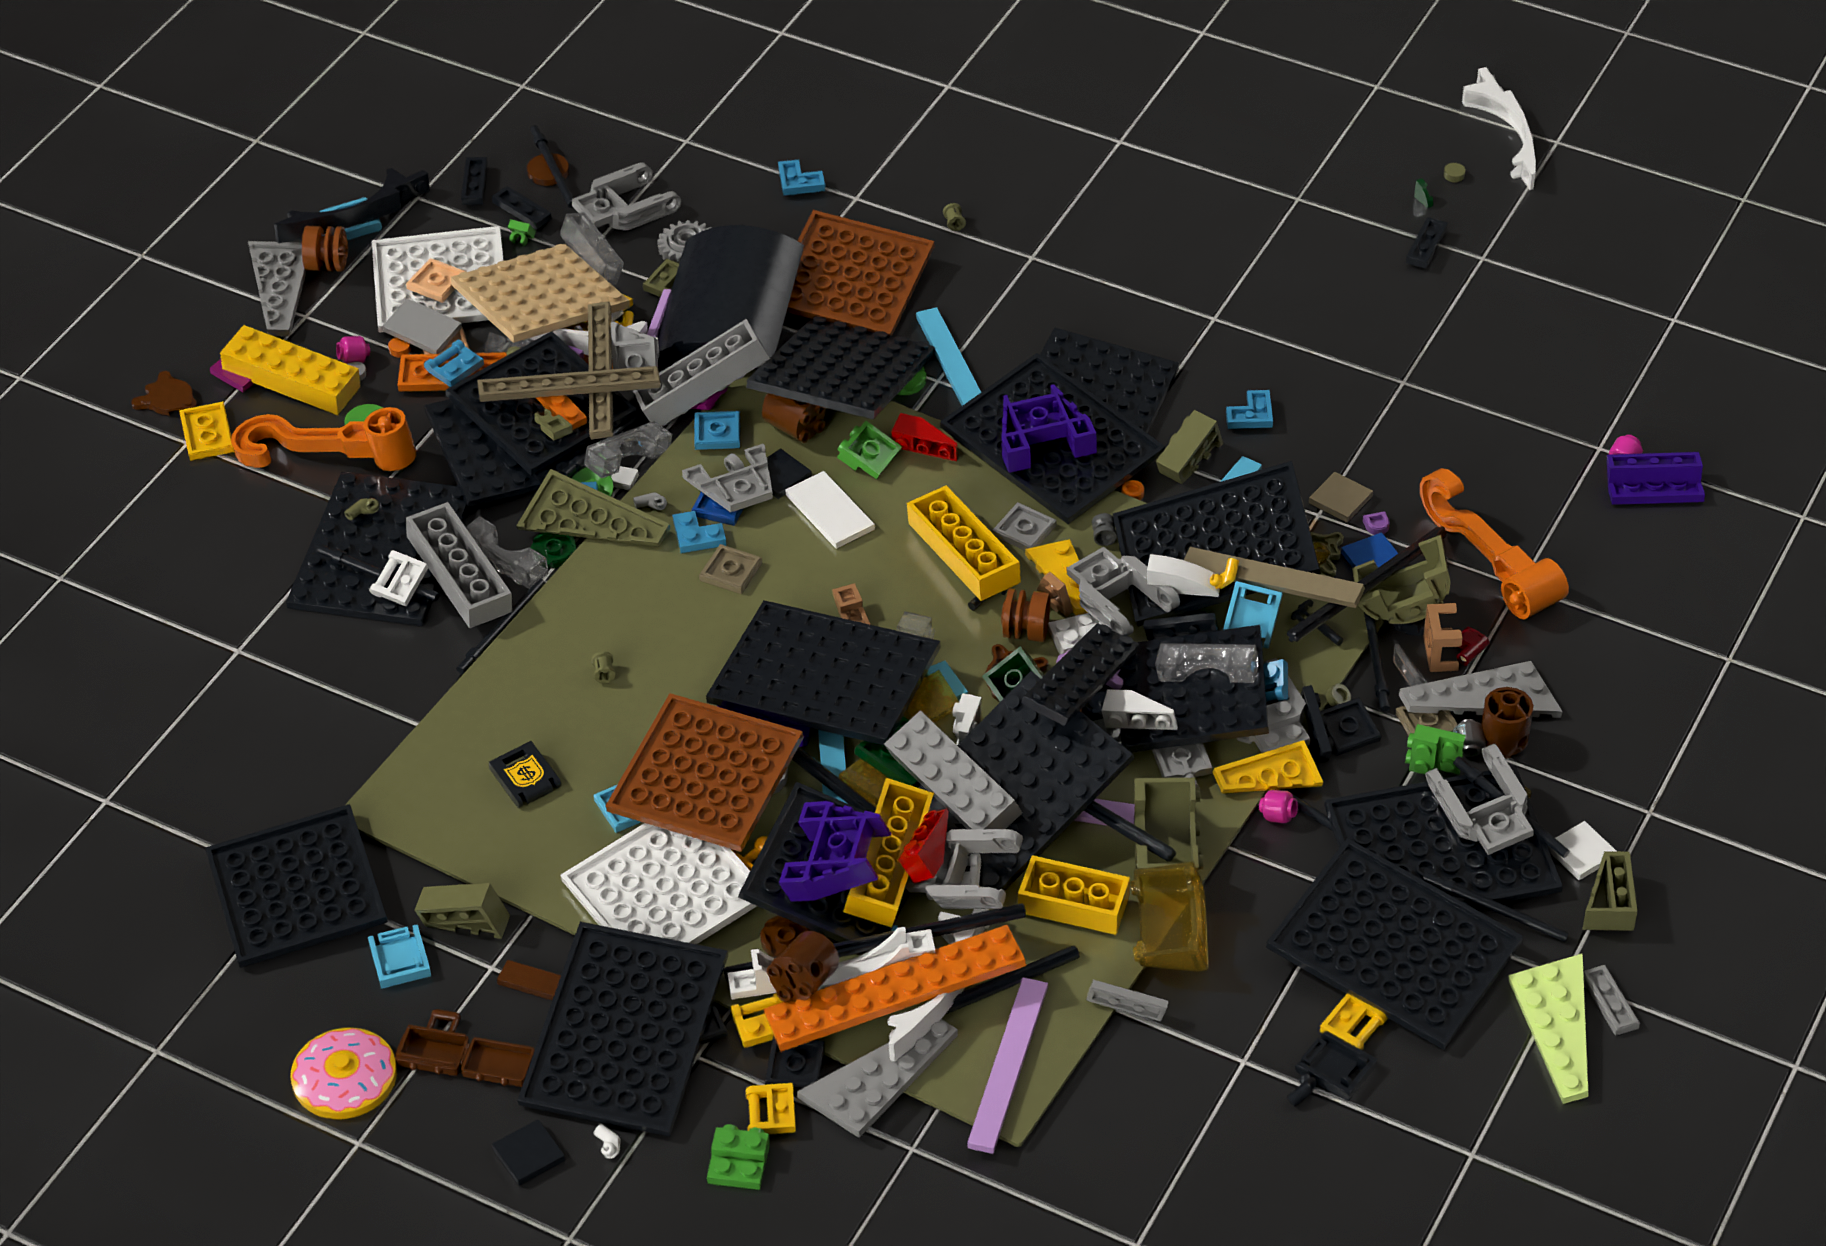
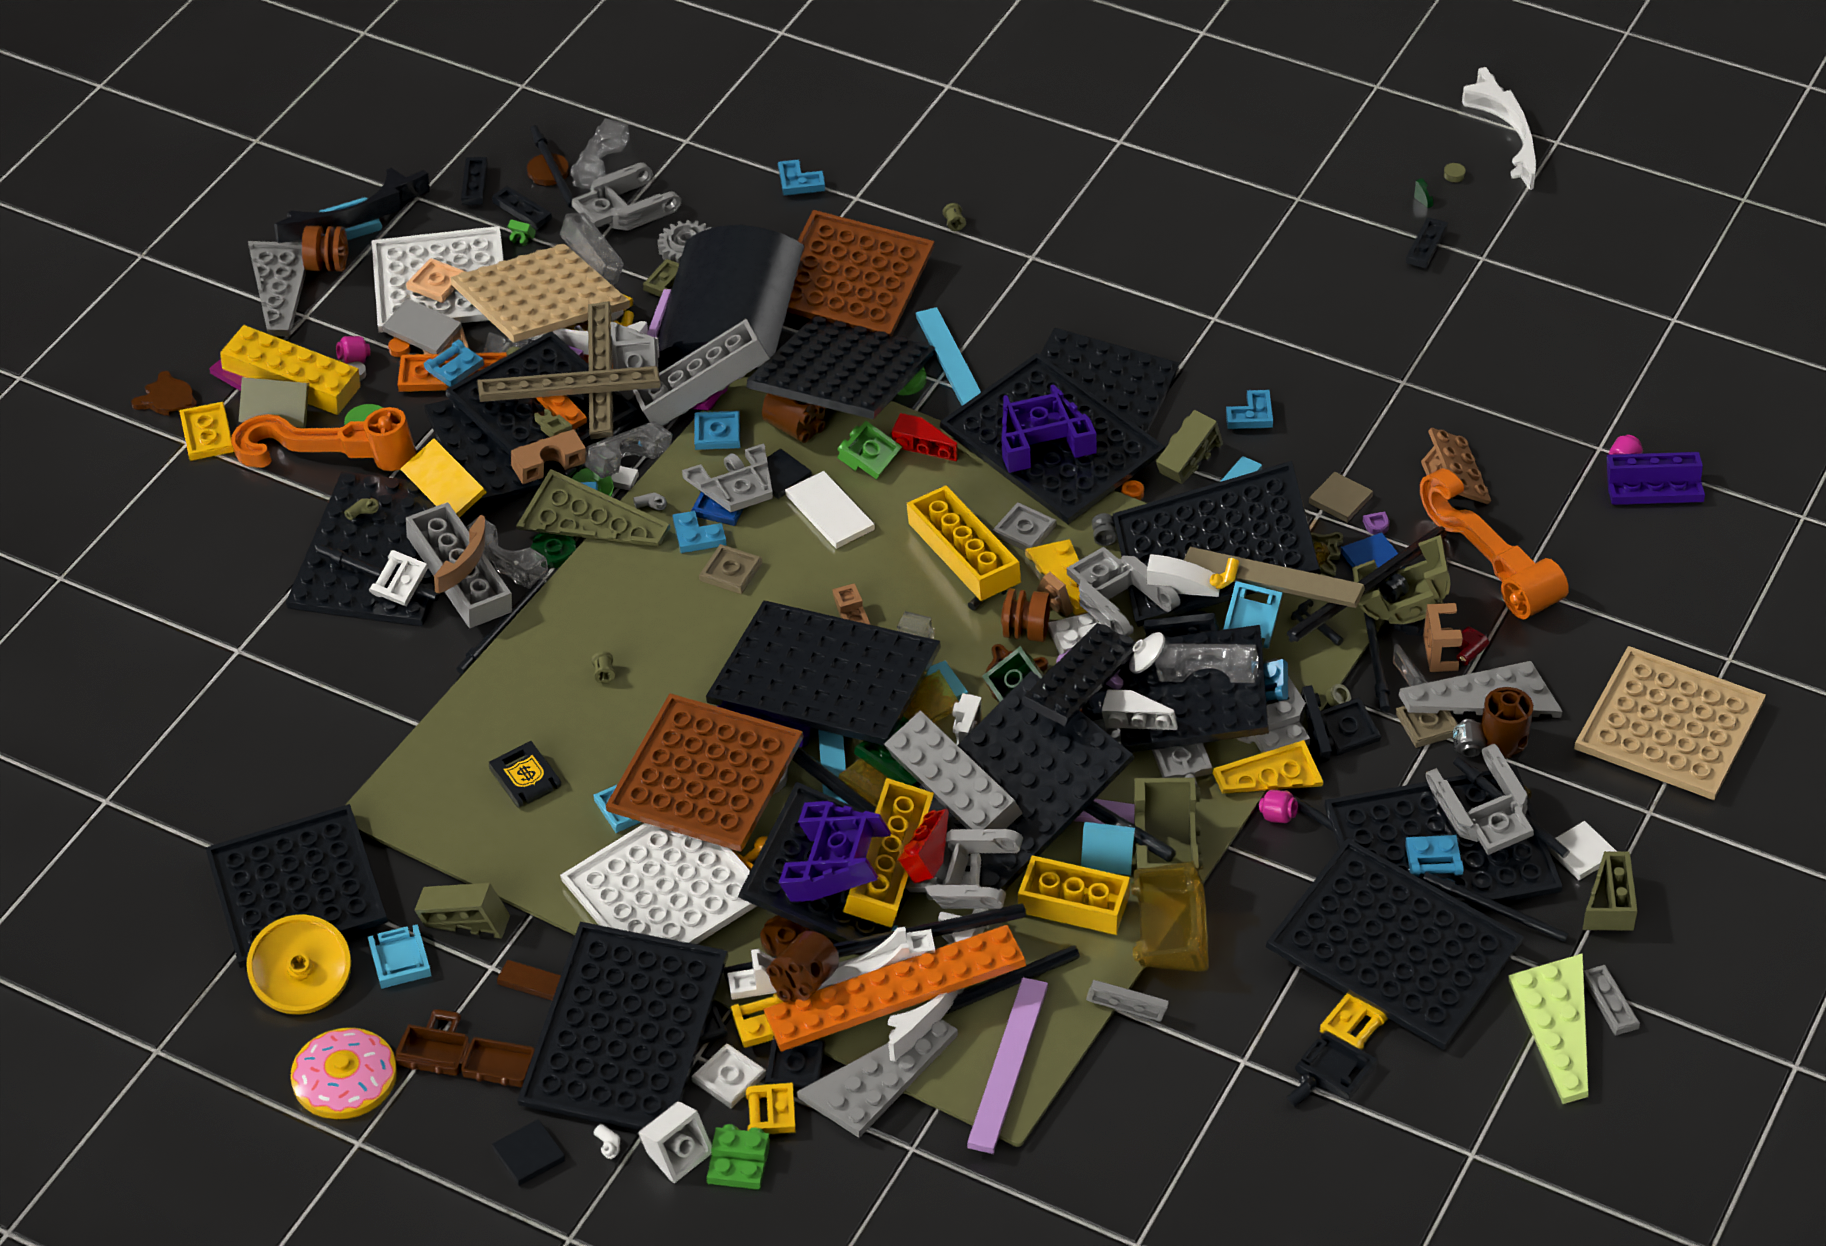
bright green plate [1405,724,1466,774] -> none
none -> olive tile [239,377,309,428]
none -> yellow dish [247,915,351,1015]
none -> yellow tile [400,439,487,517]
none -> medium nougat slope [434,515,486,593]
none -> medium nougat arch [511,429,586,484]
none -> clear arch [571,118,630,189]
none -> white slope [638,1101,712,1183]
none -> white tile [692,1043,766,1109]
none -> medium azure tile [1081,822,1135,875]
none -> white dish [1129,632,1165,674]
none -> black wheel [1379,573,1409,603]
none -> dark azure plate [1405,835,1463,877]
none -> medium nougat bracket [1421,428,1491,504]
none -> tan plate [1574,646,1766,800]

